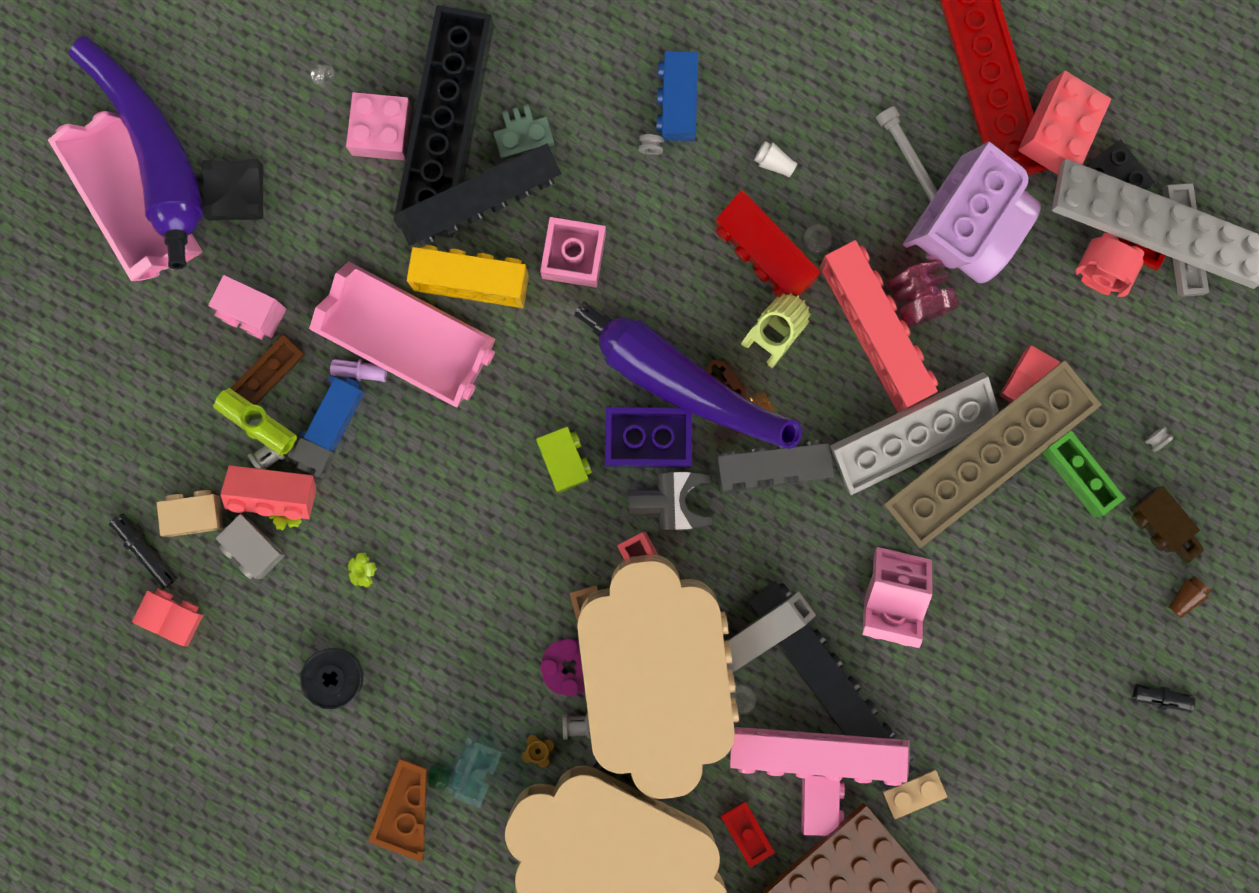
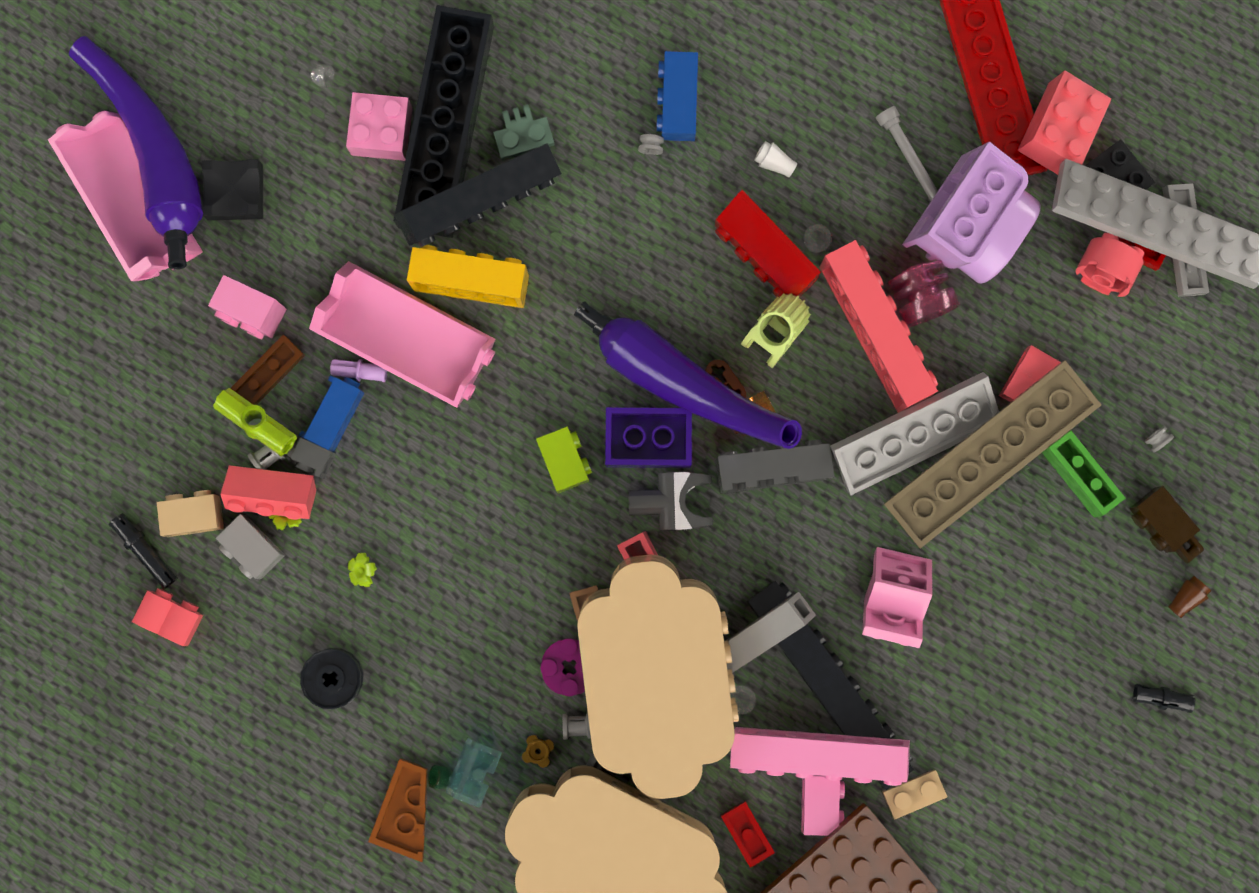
bright pink brick [540,217,606,288] -> none

